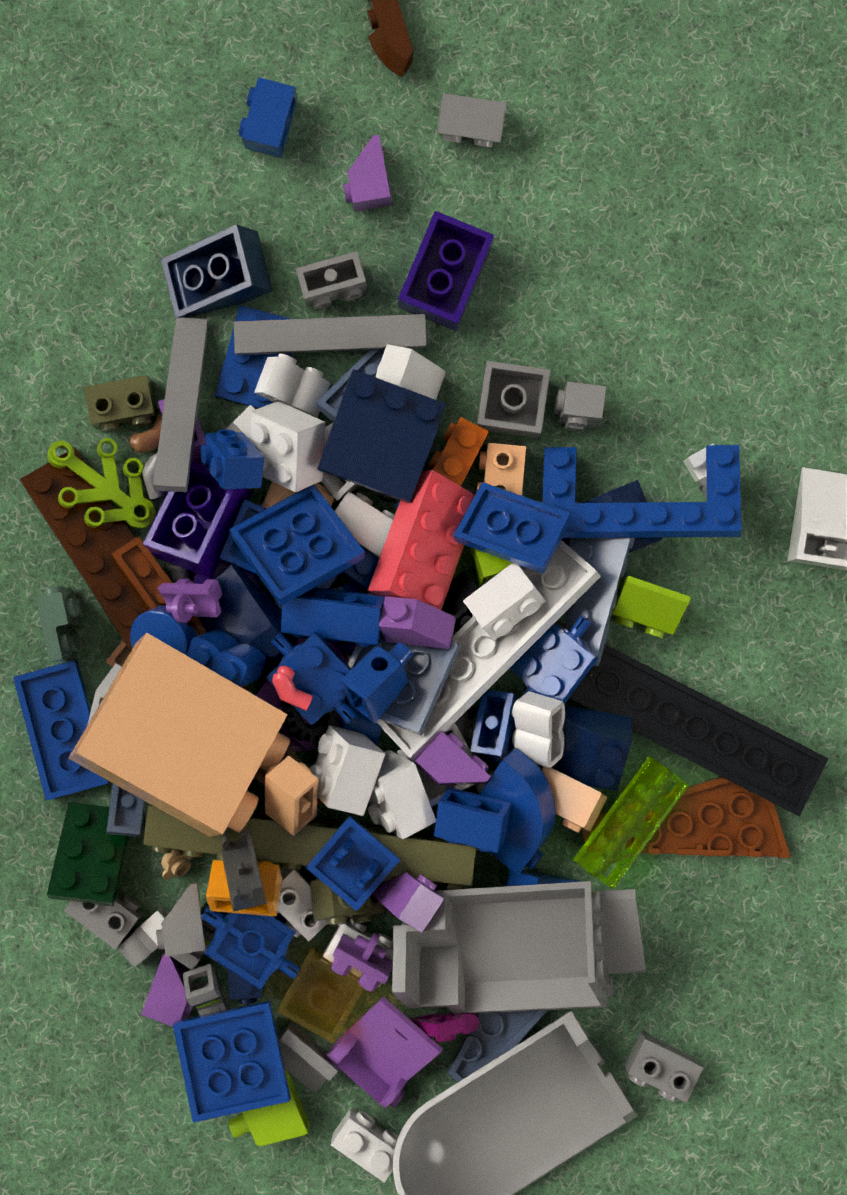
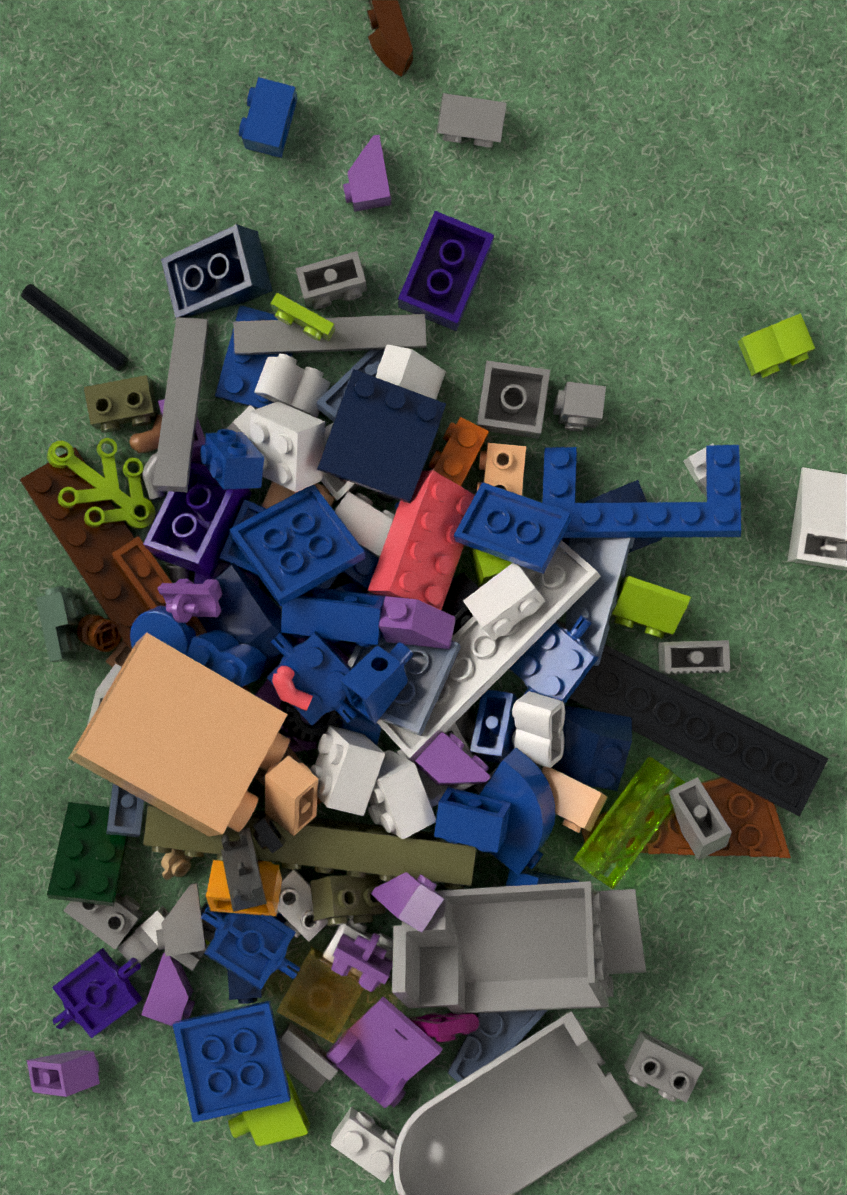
blue plate [13,660,111,801] -> none
light grey leg [183,964,230,1016] -> none
blue plate [306,815,401,911] -> none
none -> black axle [21,284,128,371]
none -> medium lavender slope [27,1050,100,1097]
none -> dark purple plate [52,948,142,1039]
none -> dark orange wheel [77,614,121,652]
none -> black plate [253,814,286,853]
none -> lime plate [271,293,335,341]
none -> light grey brick [658,640,730,674]
none -> light grey slope [669,777,732,860]
none -> lime brick [737,313,815,378]

